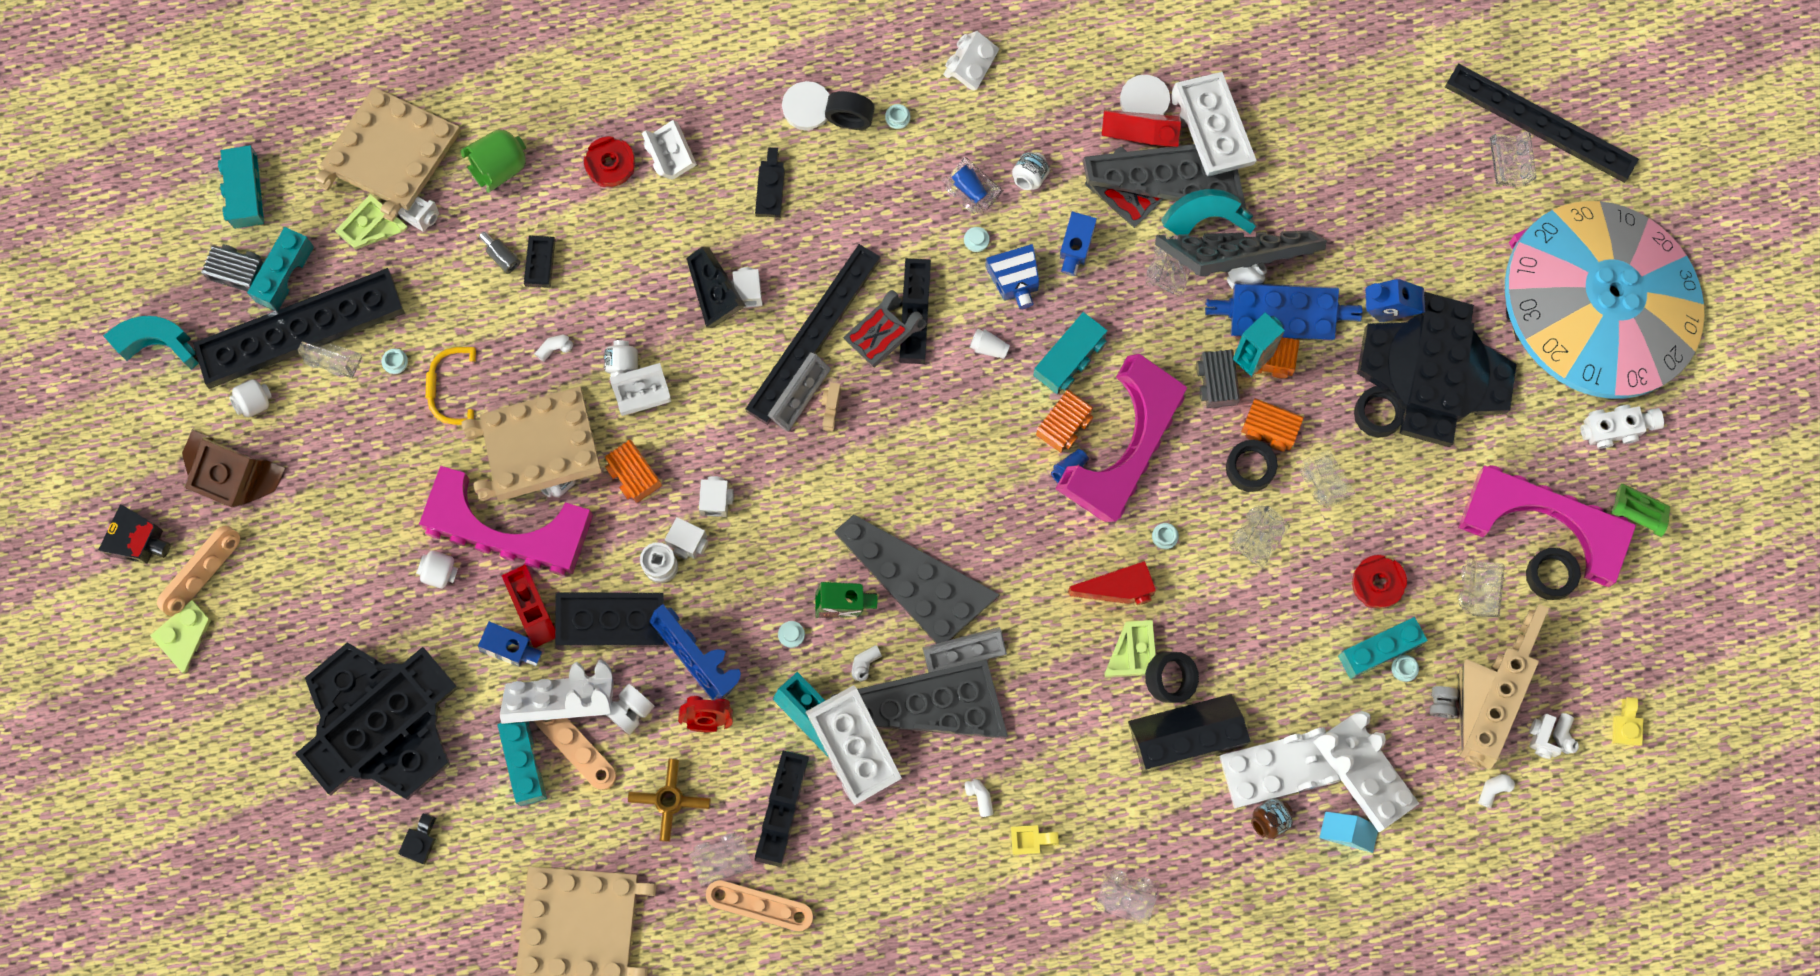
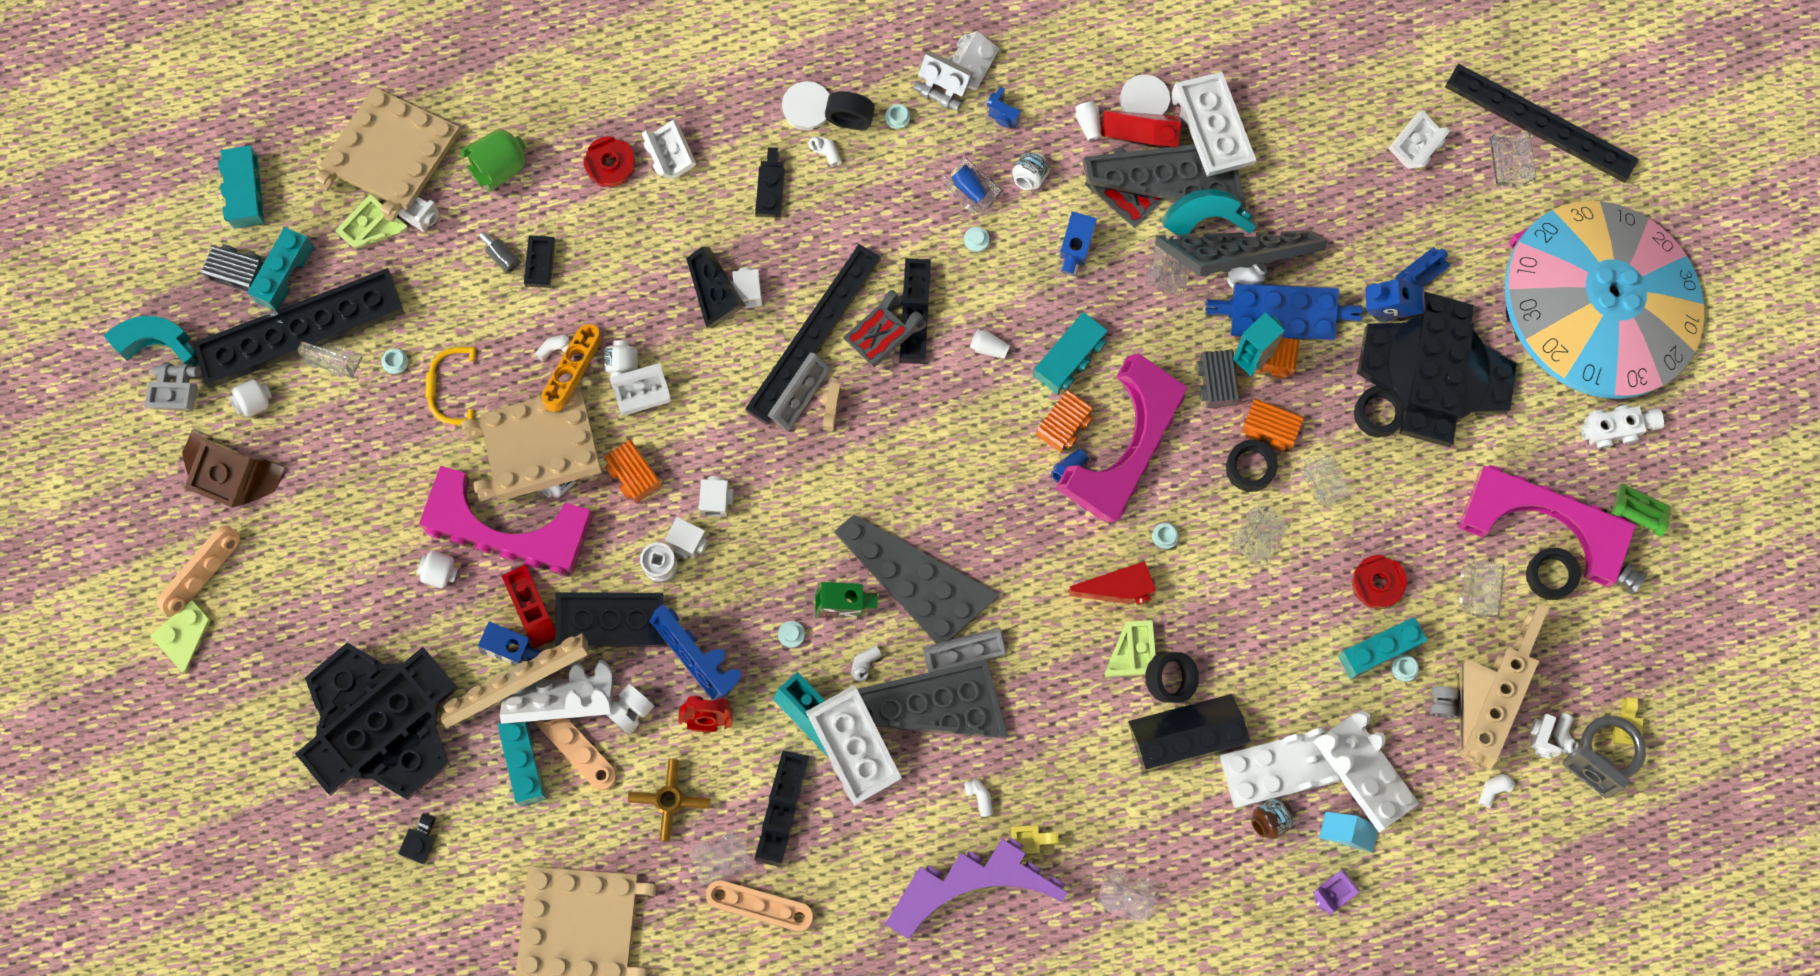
black torso [98,504,170,564] -> none
blue torso [985,244,1039,310] -> none
none -> light grey plate [144,363,201,411]
none -> tan plate [441,633,588,728]
none -> light orange beam [541,324,602,412]
none -> white arm [809,136,842,167]
none -> medium lavender arch [885,837,1068,939]
none -> plate [913,51,973,111]
none -> blue bracket [987,86,1021,128]
none -> white cone [1074,101,1102,141]
none -> medium lavender bracket [1313,868,1361,915]
none -> white bracket [1388,111,1450,169]
none -> blue hinge [1395,247,1451,287]
none -> flat silver tile [1562,716,1646,799]
none -> flat silver wheel [1615,562,1648,595]

